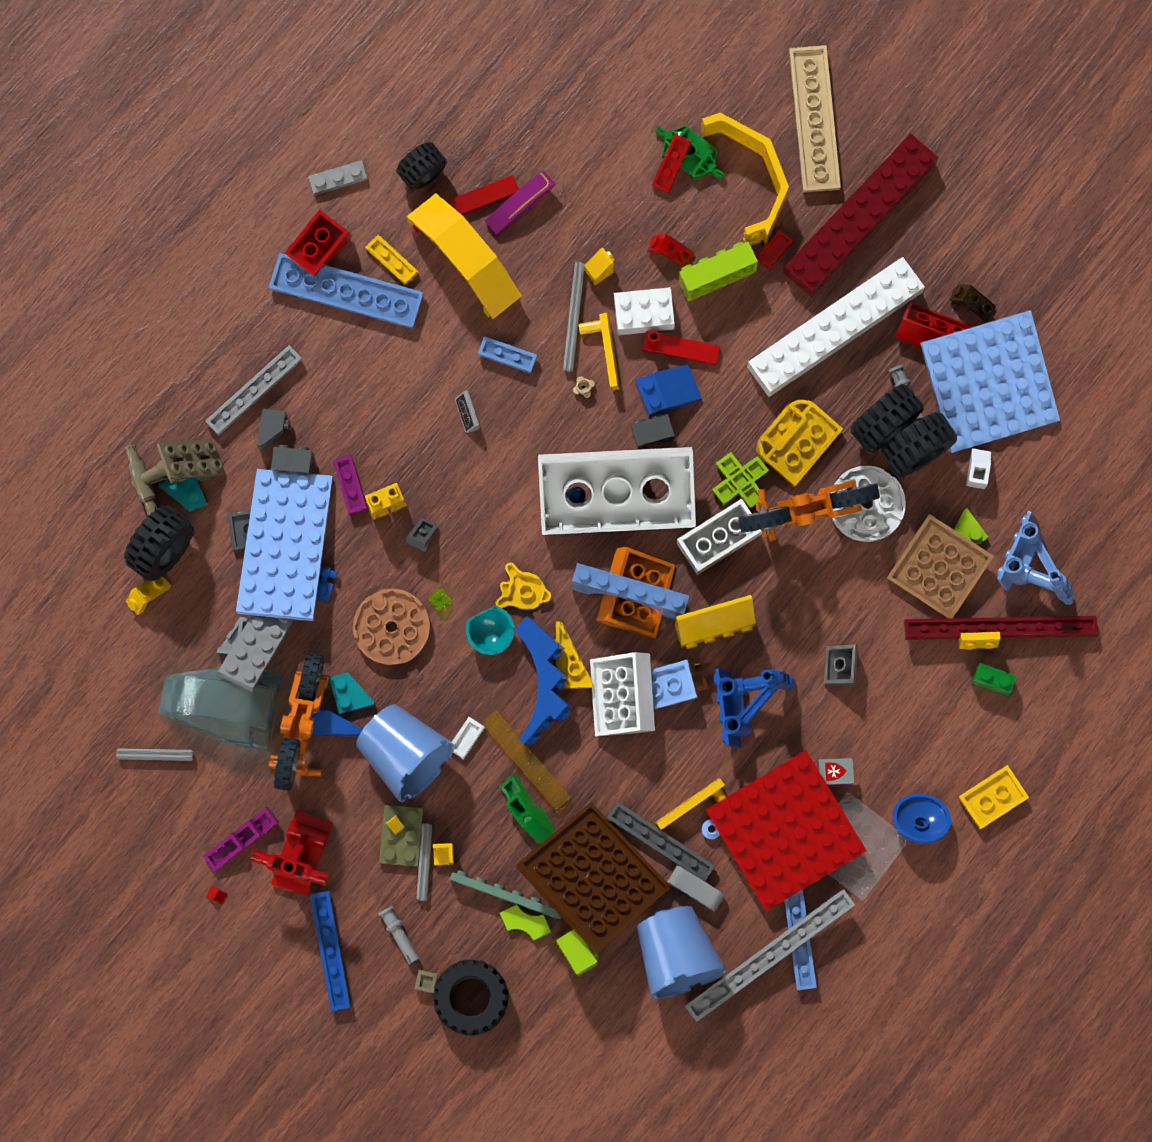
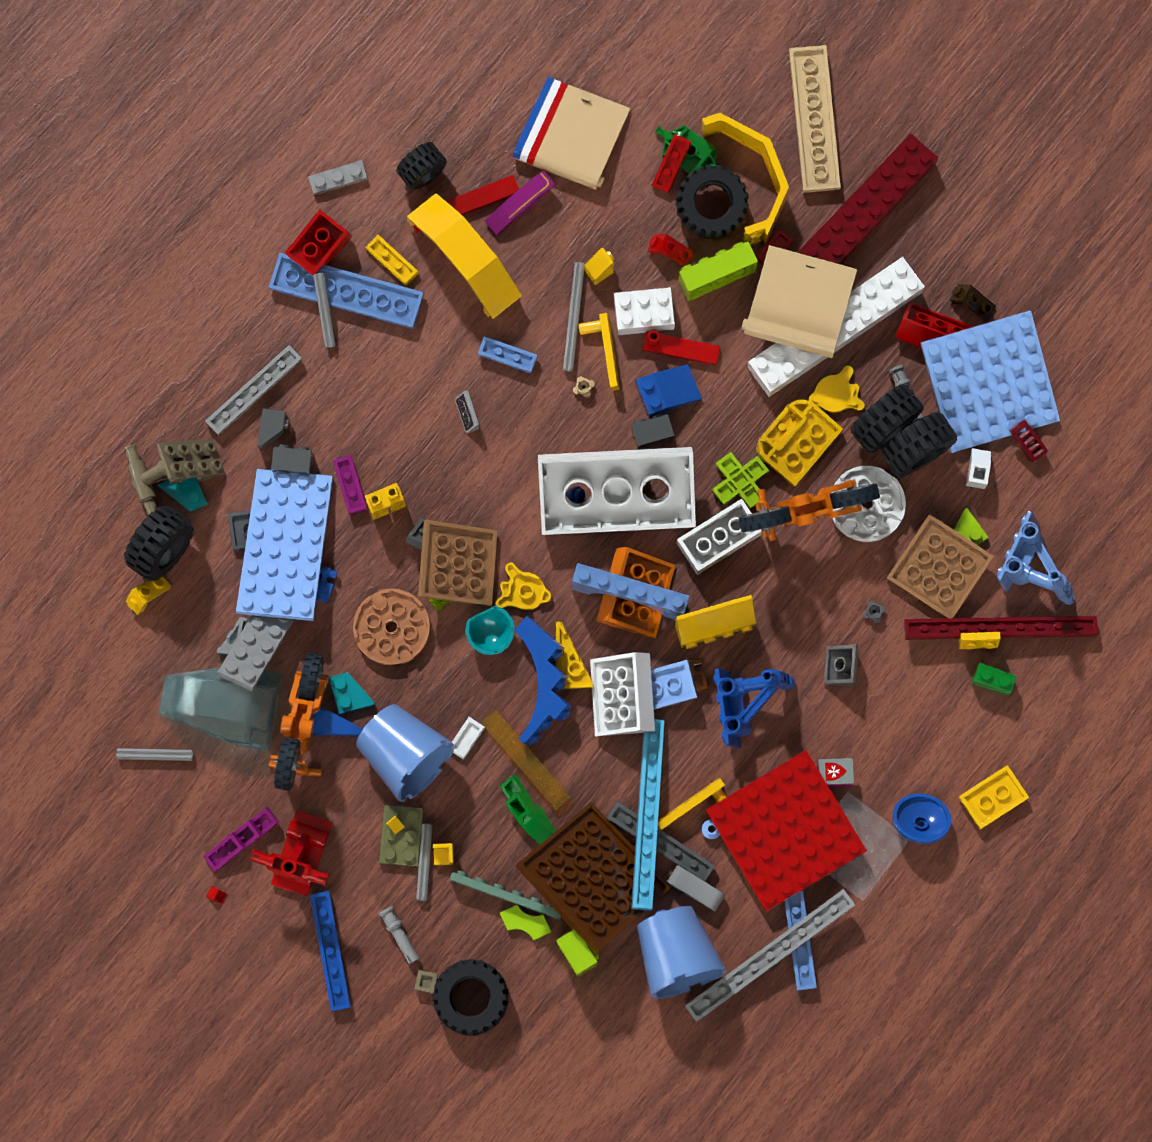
none -> light grey axle [314,273,336,348]
none -> medium nougat plate [418,520,497,607]
none -> tan door [513,77,630,190]
none -> medium azure plate [632,719,664,911]
none -> black tyre [675,165,749,239]
none -> tan door [741,245,857,358]
none -> yellow tile [809,365,864,413]
none -> flat silver plate [863,601,885,623]
none -> dark red slope [1009,419,1048,462]

